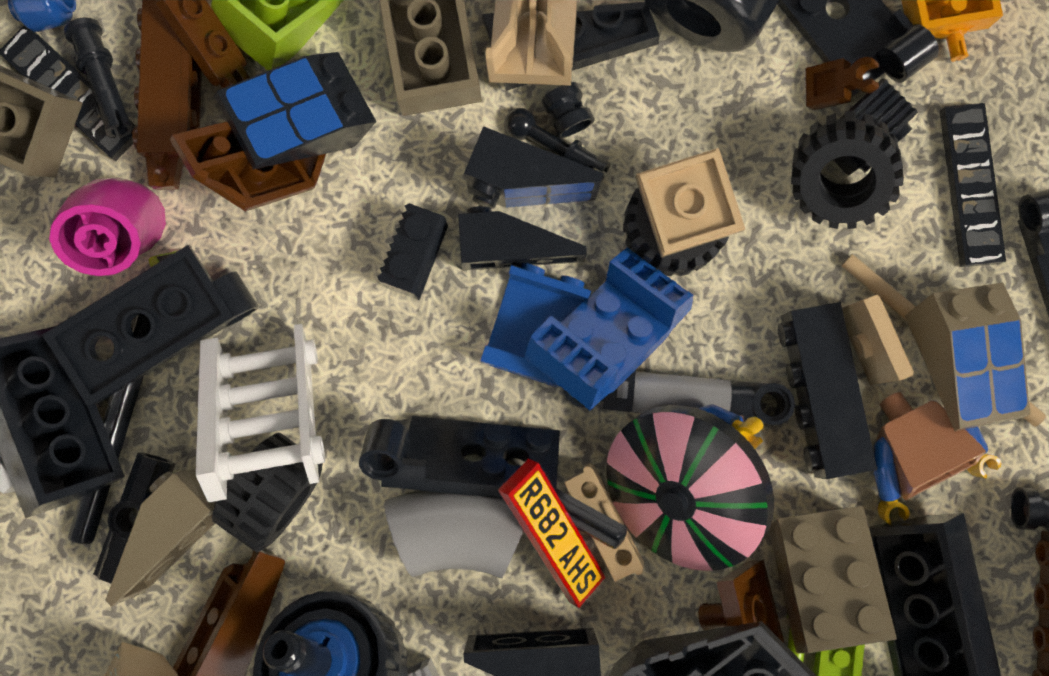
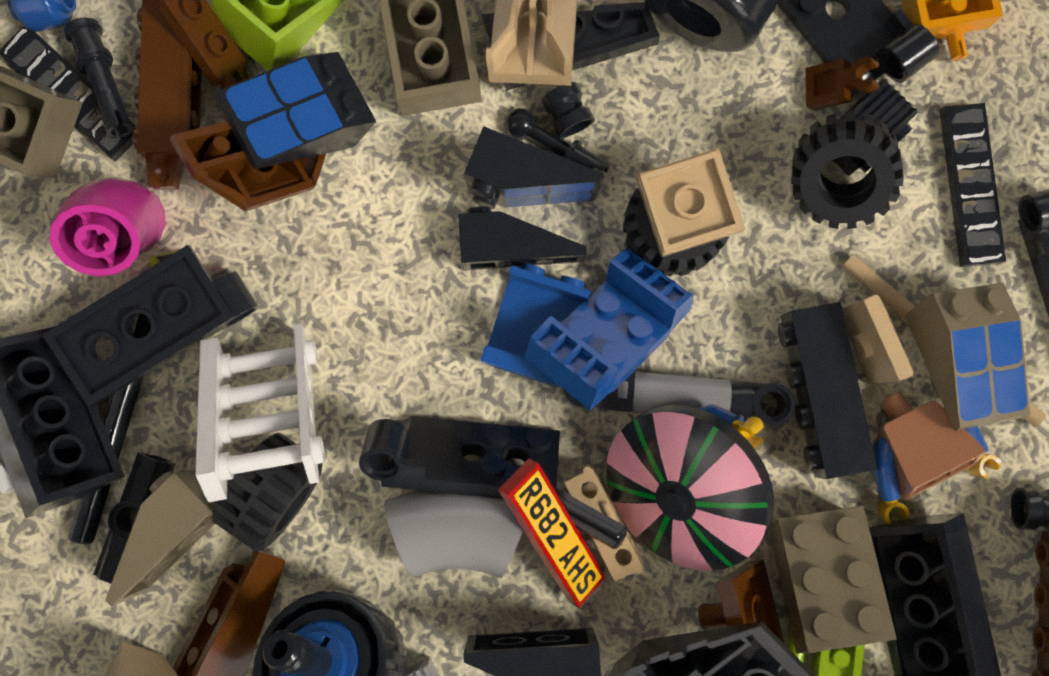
black brick [377,203,448,300] -> none

